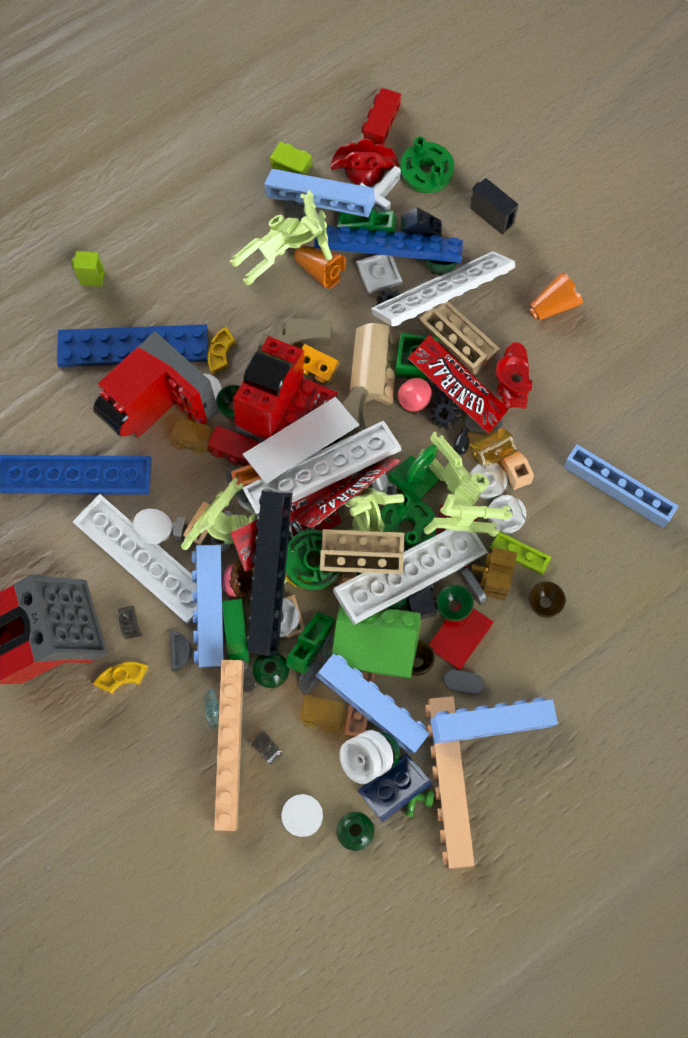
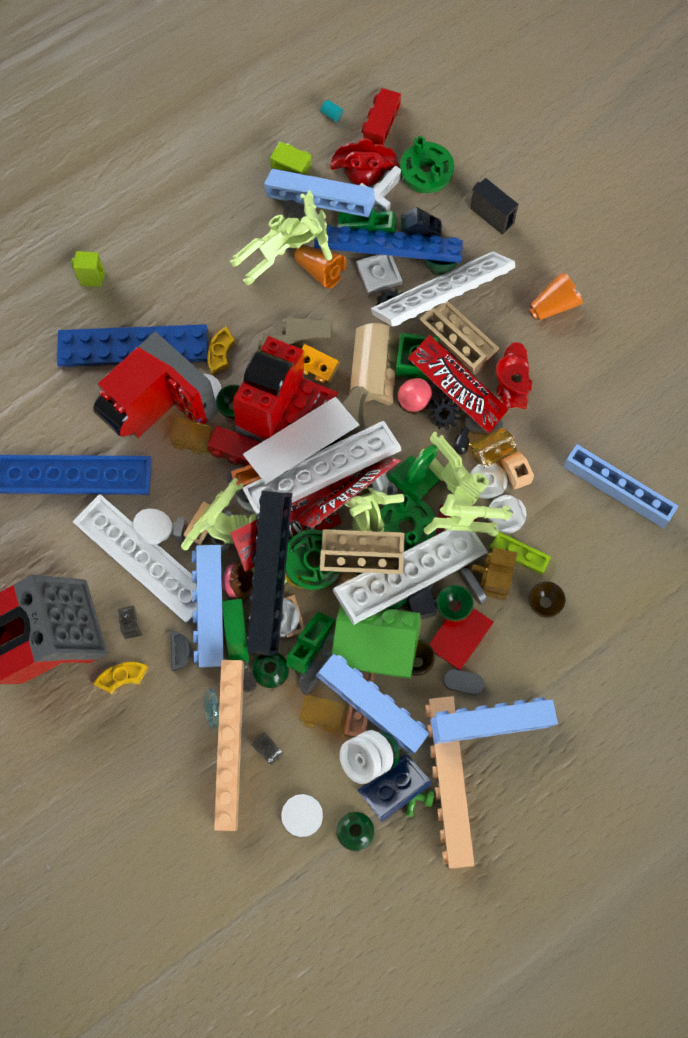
none -> teal piece [320,100,344,122]

